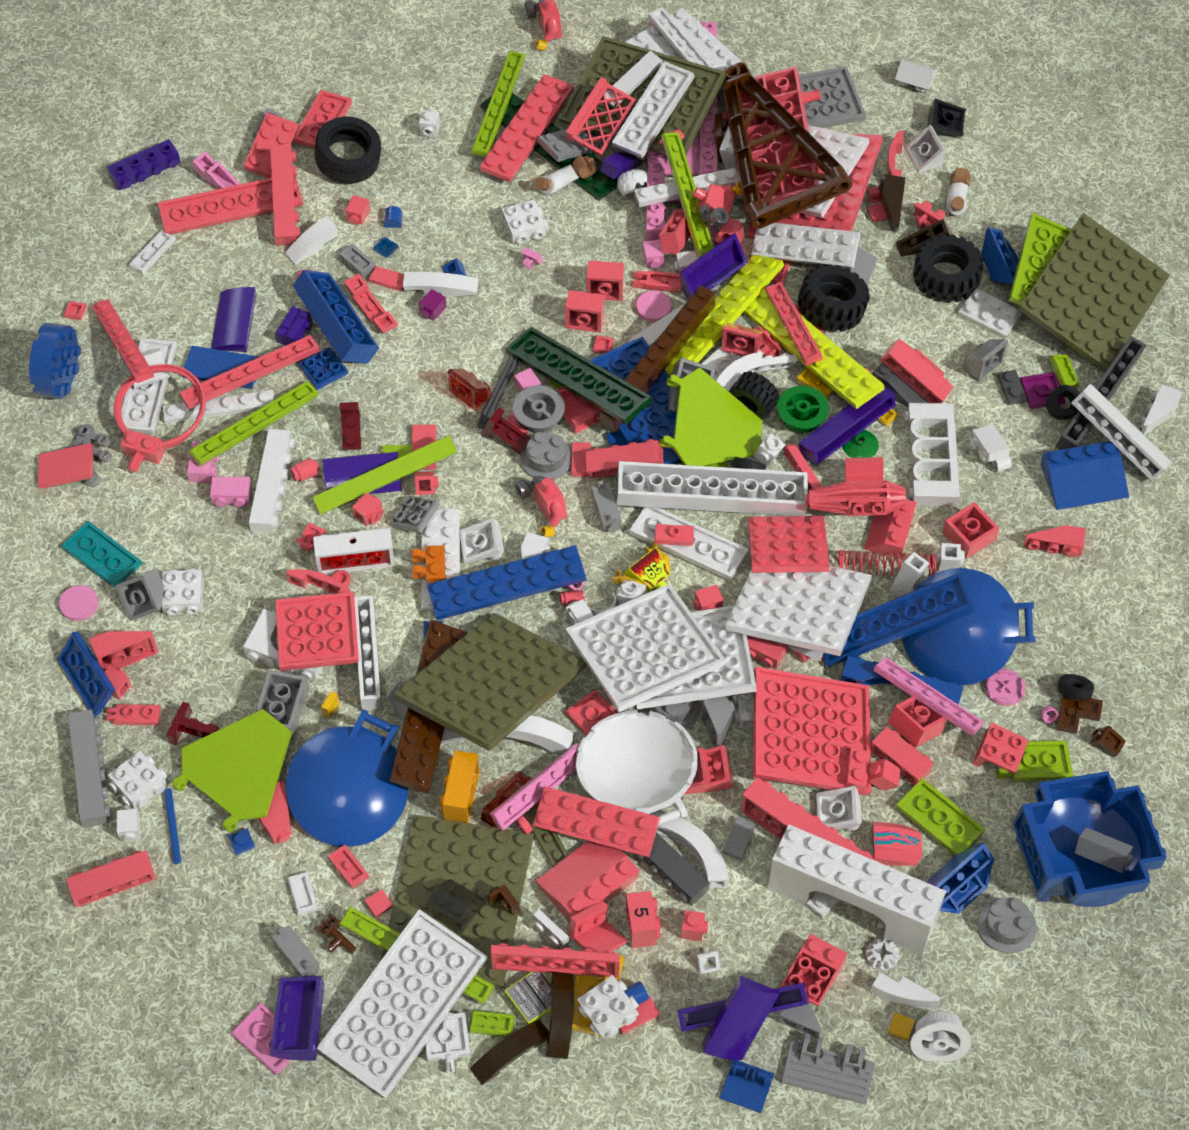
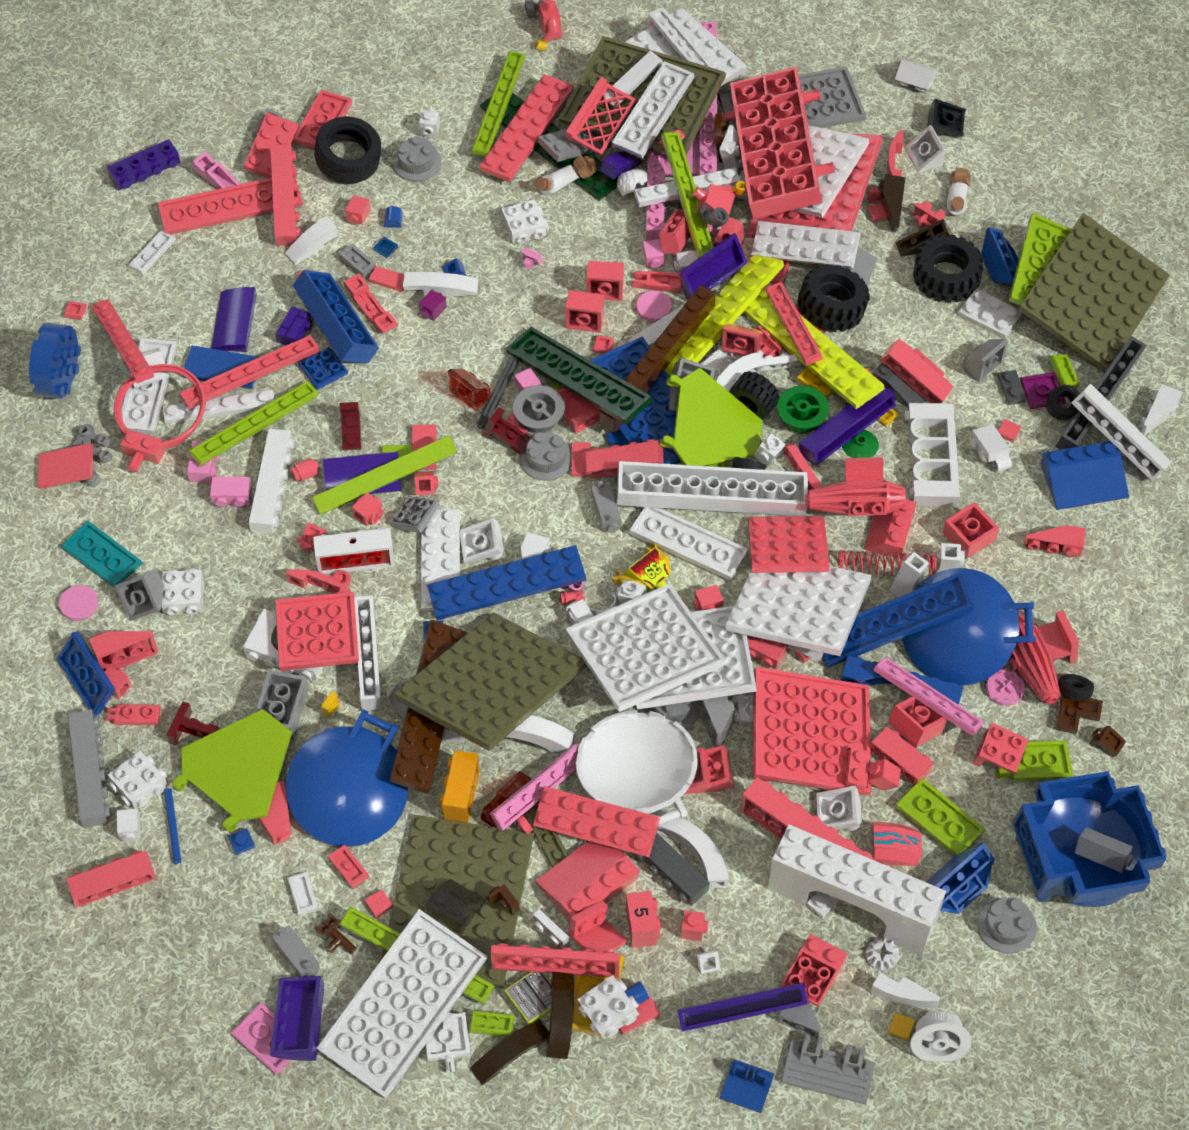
orange plate [412,545,446,583] -> none
coral torso [515,476,568,537] -> none
coral tile [565,689,618,736] -> none
coral plate [655,524,694,546] -> none
dark purple slope [703,976,780,1060] -> none
reddish brown piece [720,62,852,229] -> none
light grey tile [722,816,756,860] -> none
bright pink hinge [1041,706,1058,723] -> none
none -> light grey piece [393,136,441,181]
none -> coral tile [998,419,1022,443]
none -> coral piece [1009,610,1079,705]

